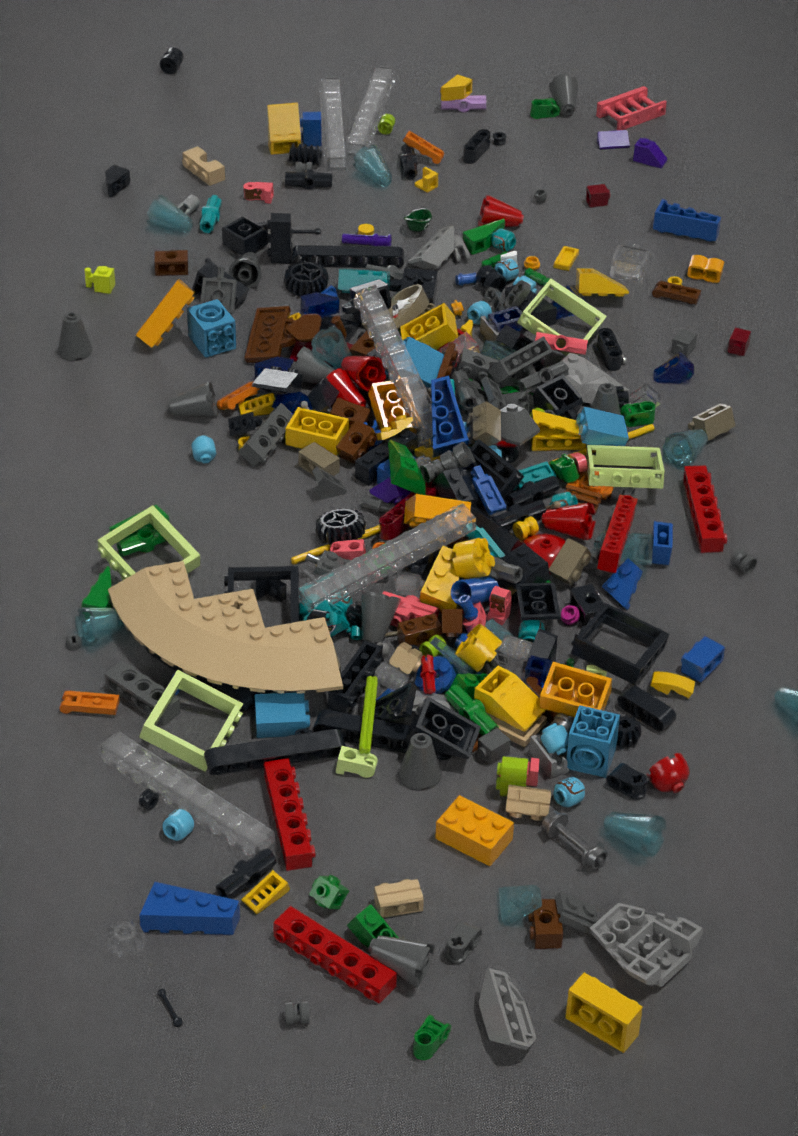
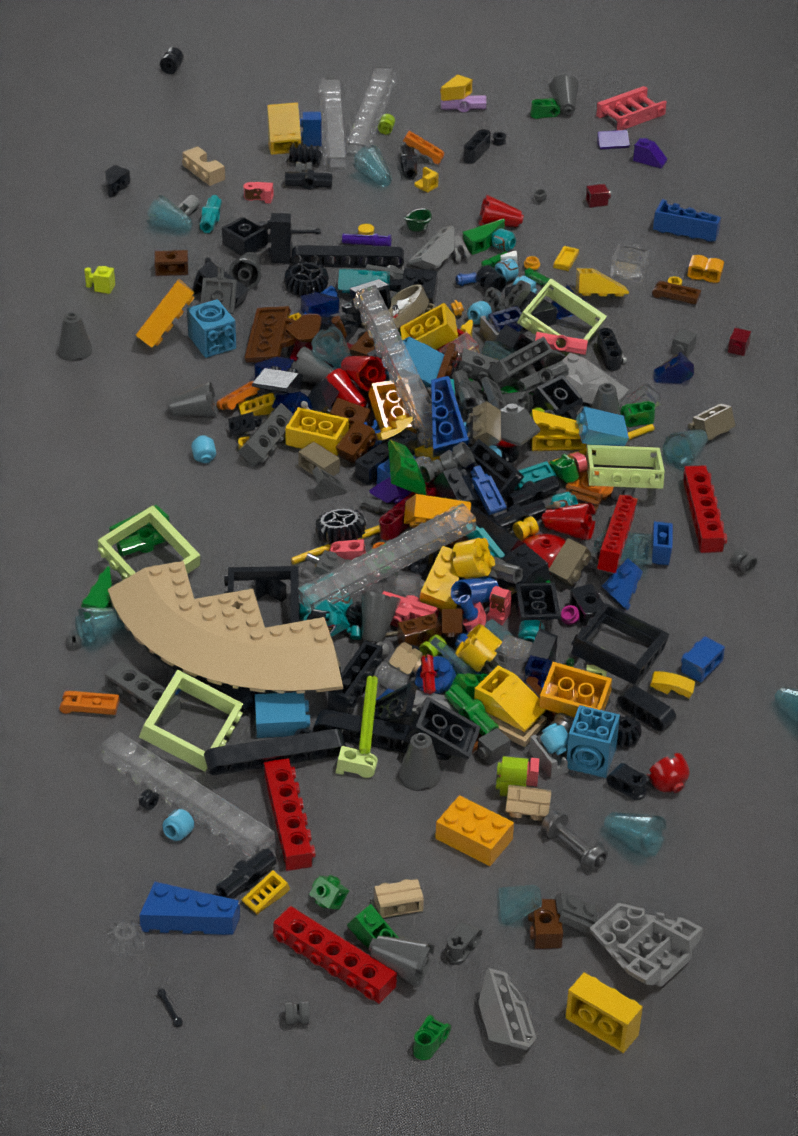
medium azure head [553,777,585,807] -> none
black gear [615,386,629,408] -> none

